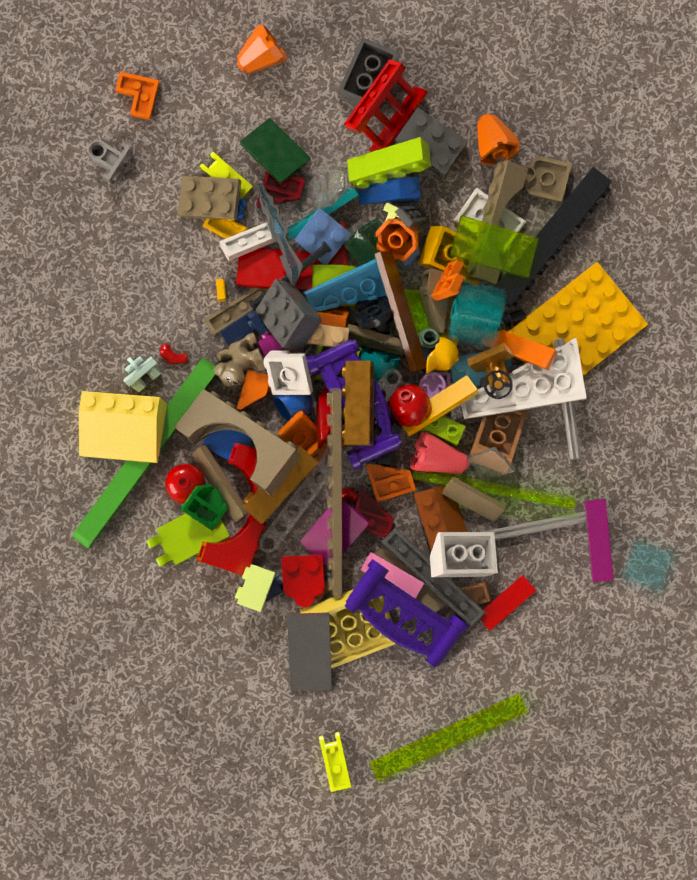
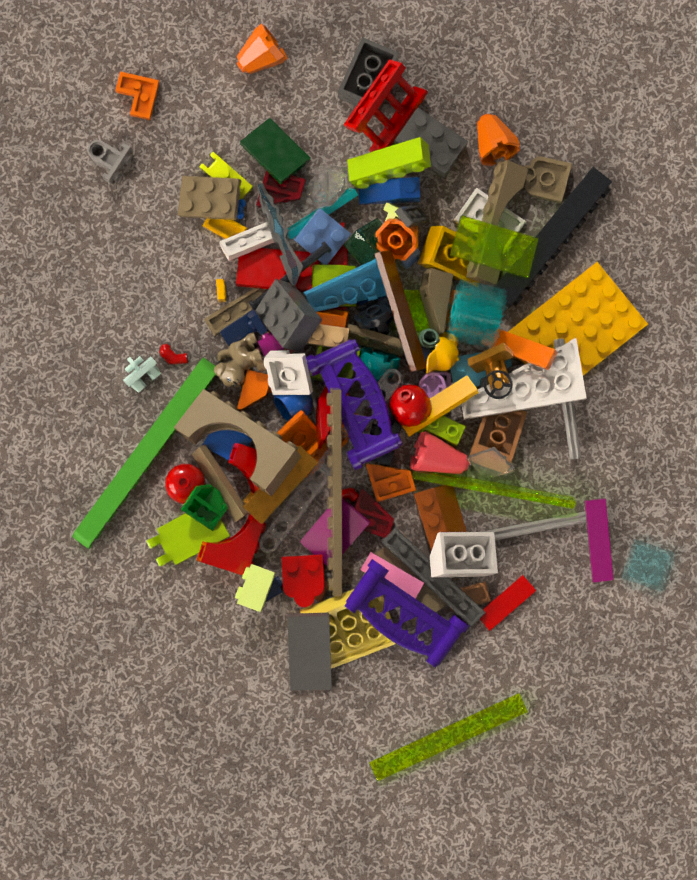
light yellow slope [79,391,167,463] -> none
neon yellow hinge [319,732,351,792] -> none
pearl gold brick [341,361,374,446] -> none
orange plate [431,259,465,301] -> none
dark tan tile [442,477,506,522] -> none
black axle [497,309,527,331] -> none

